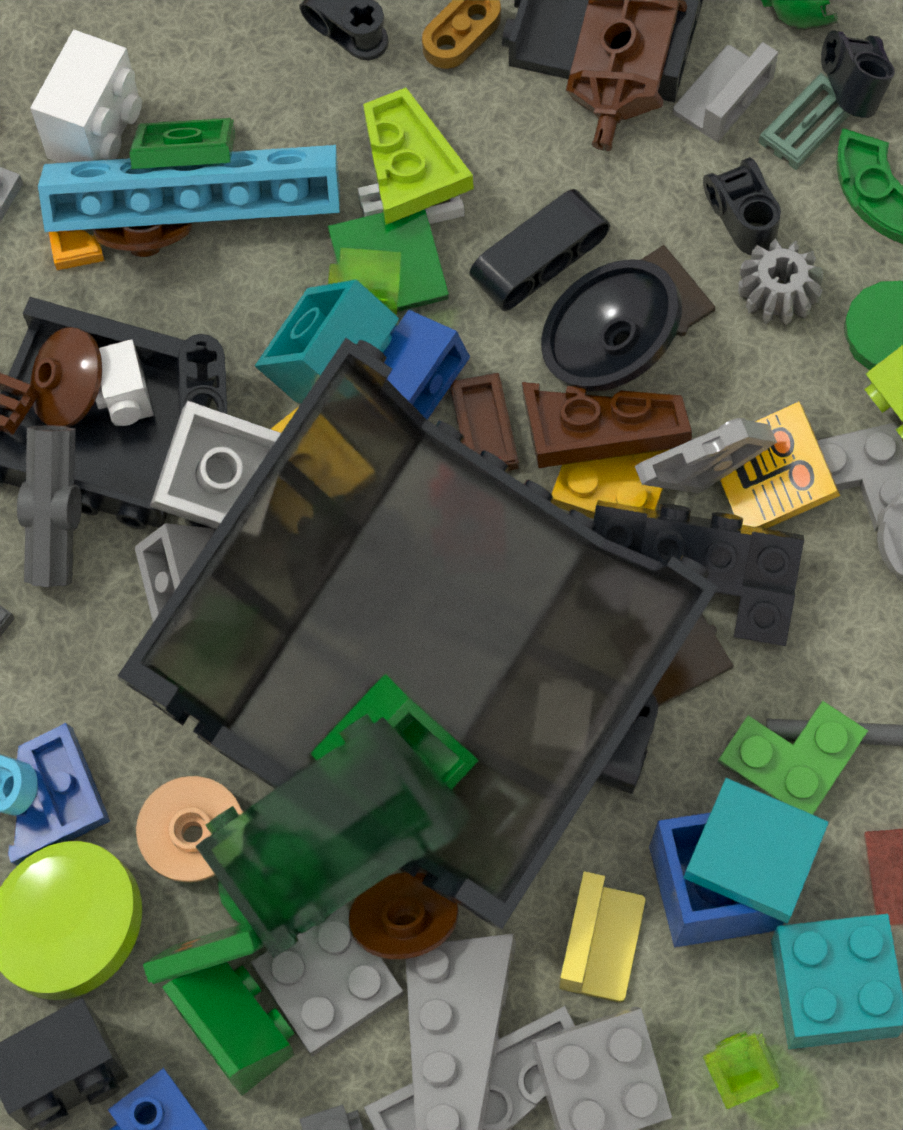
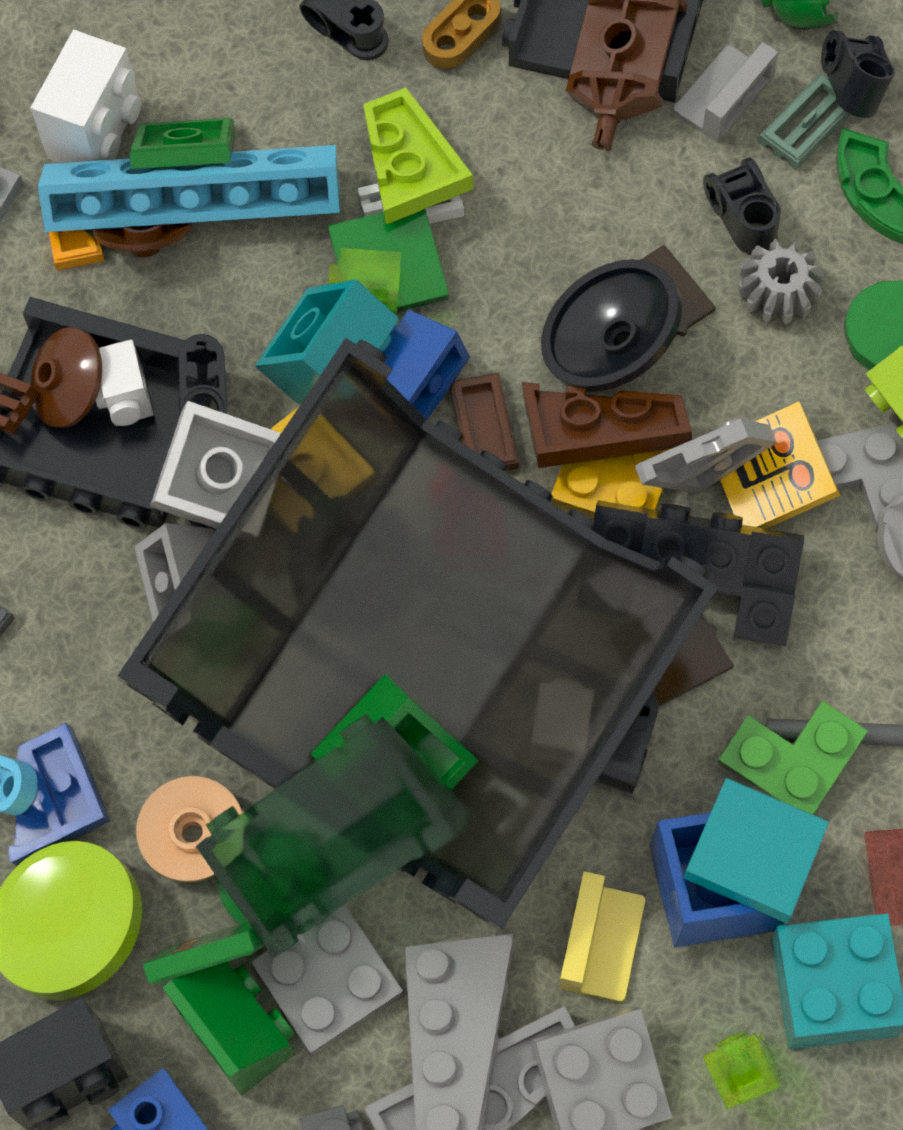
dark grey piece [17,425,82,587] -> none
reddish brown dish [349,872,459,959] -> none
black beam [469,189,610,311] -> none

